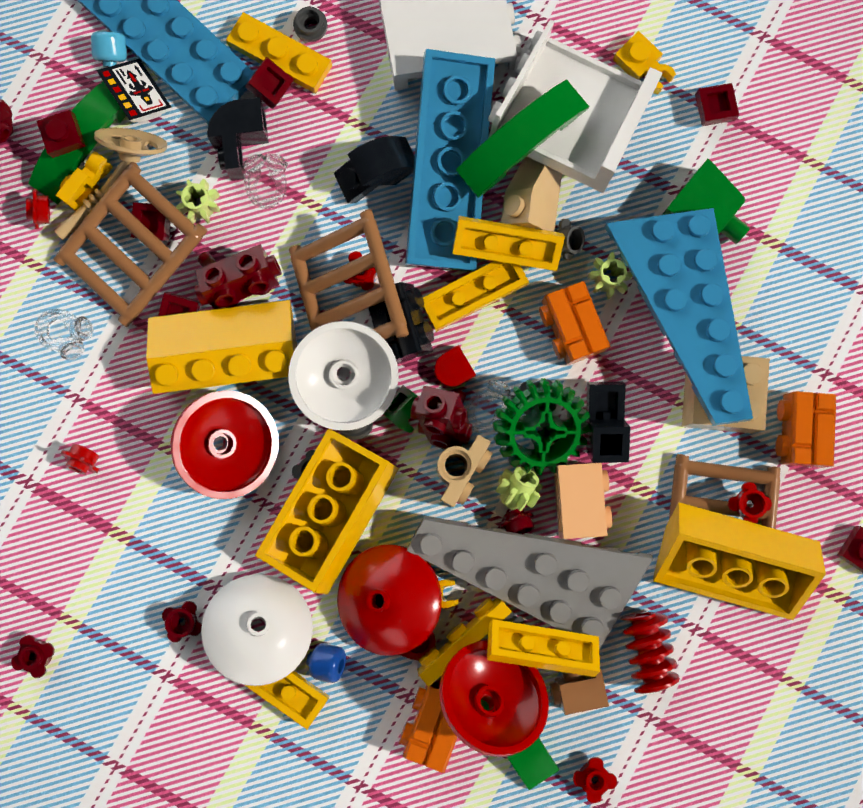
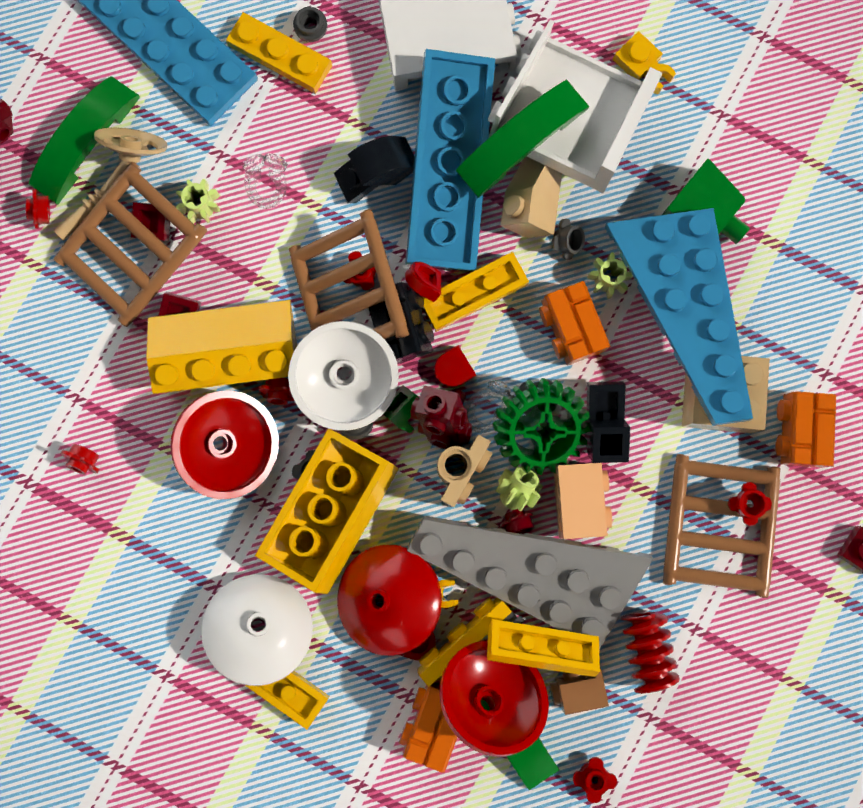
dark red plate [11,635,55,678] -> none
clear piece [35,309,94,360] -> none
dark red plate [36,109,86,158] -> none
yellow plate [56,151,113,211] -> none
medium azure piece [91,31,127,67] -> none
piece [96,59,172,123] -> none
dark red plate [162,601,202,643] -> none
dark red brick [194,244,282,309] -> none
black brick [207,97,269,181] -> none
dark red plate [245,57,294,109] -> none
blue piece [306,643,346,683] -> none
yellow plate [452,216,565,271] -> none
yellow slope [653,502,826,620] -> none
dark red plate [695,83,739,126] -> none
none -> red plate [259,378,294,405]
none -> red tile [405,262,441,302]

